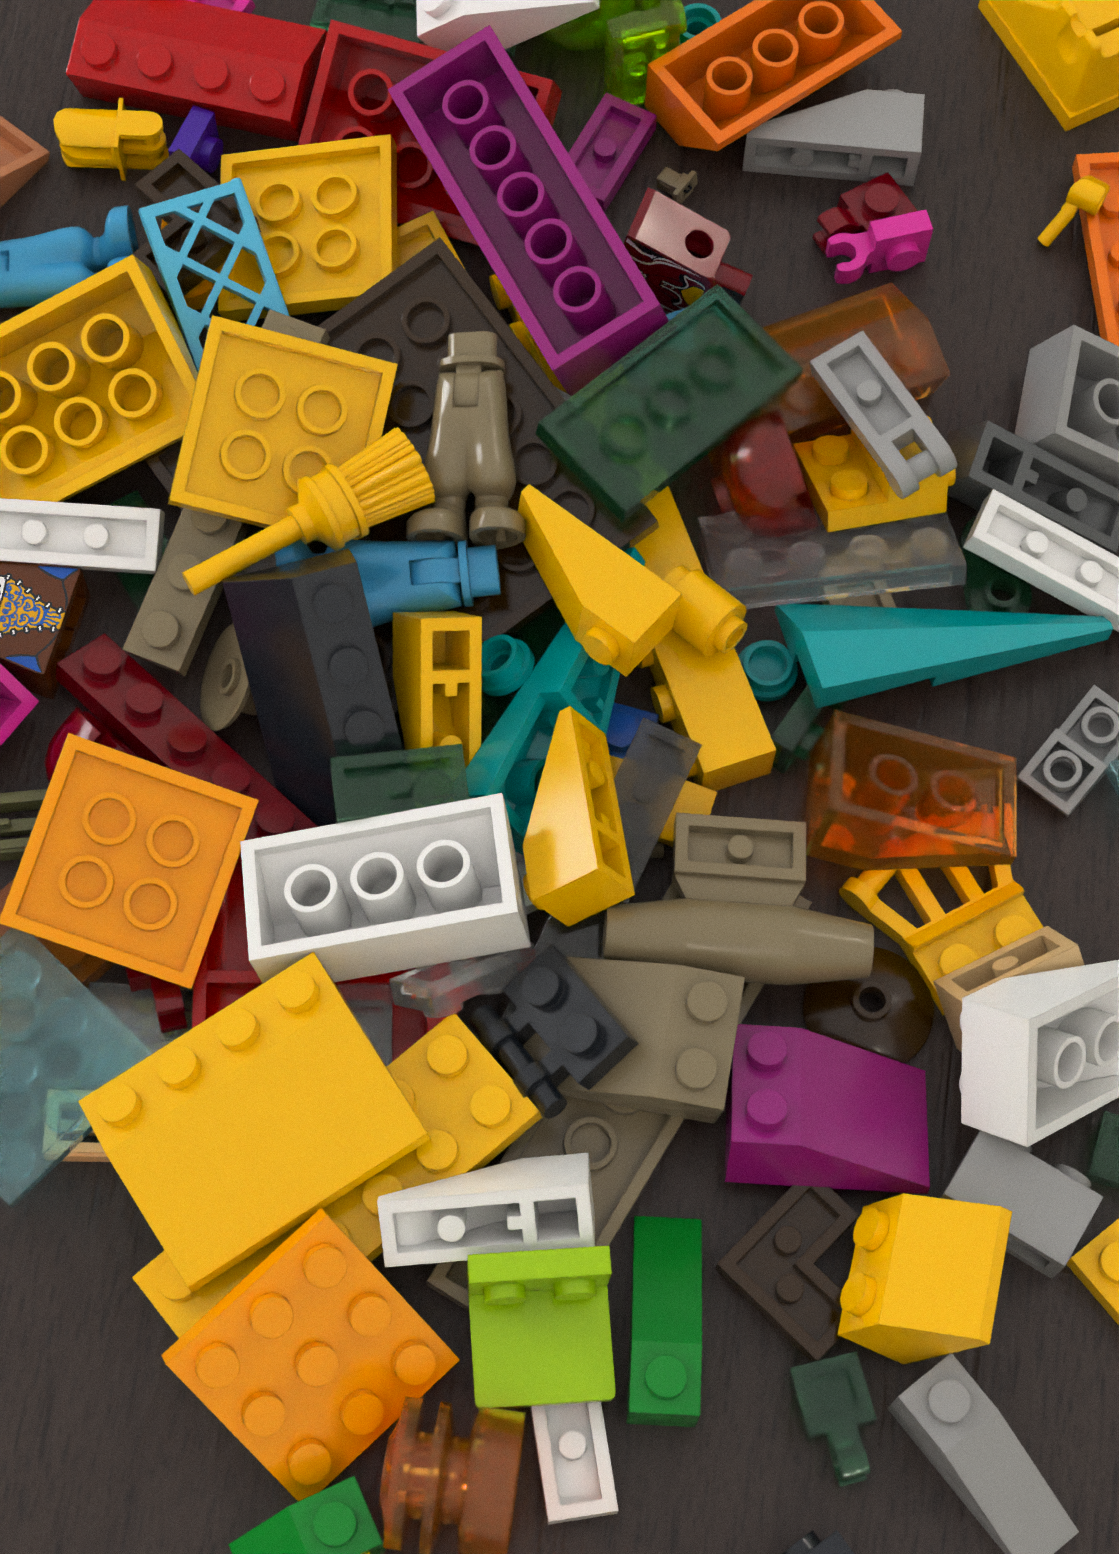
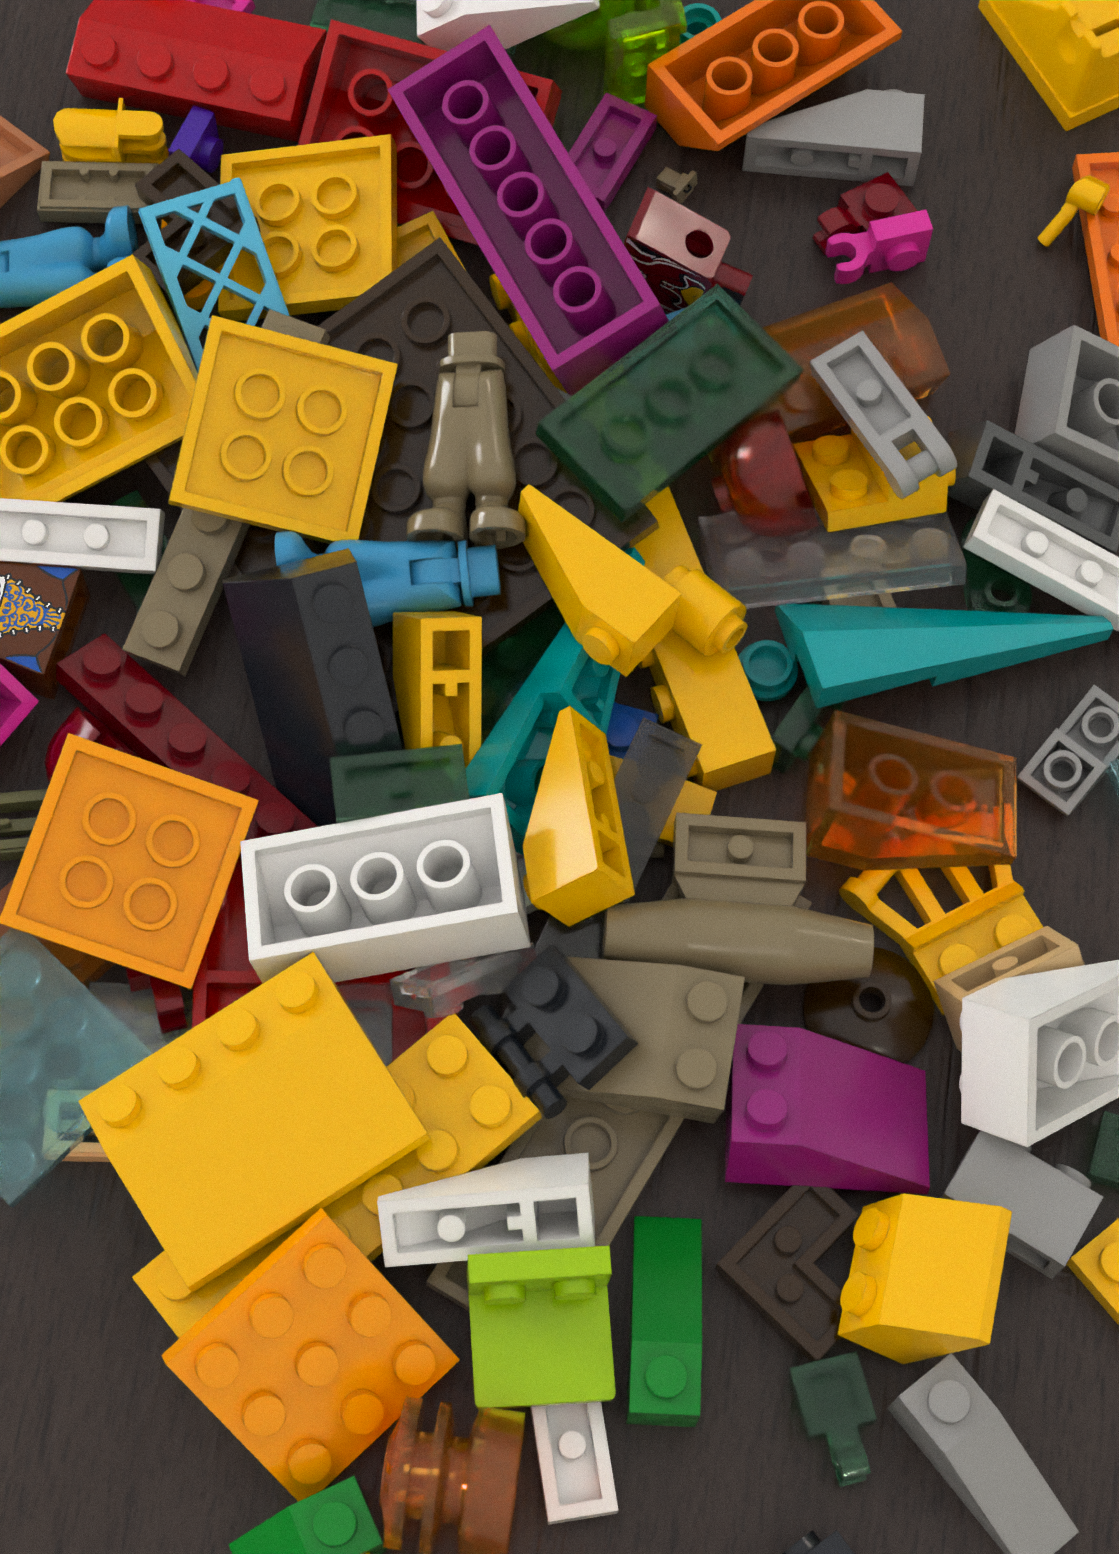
yellow piece [182,427,435,596] -> none
dark tan piece [200,623,257,731] -> none
teal plate [482,634,535,696] -> none
none -> dark tan plate [37,161,159,224]

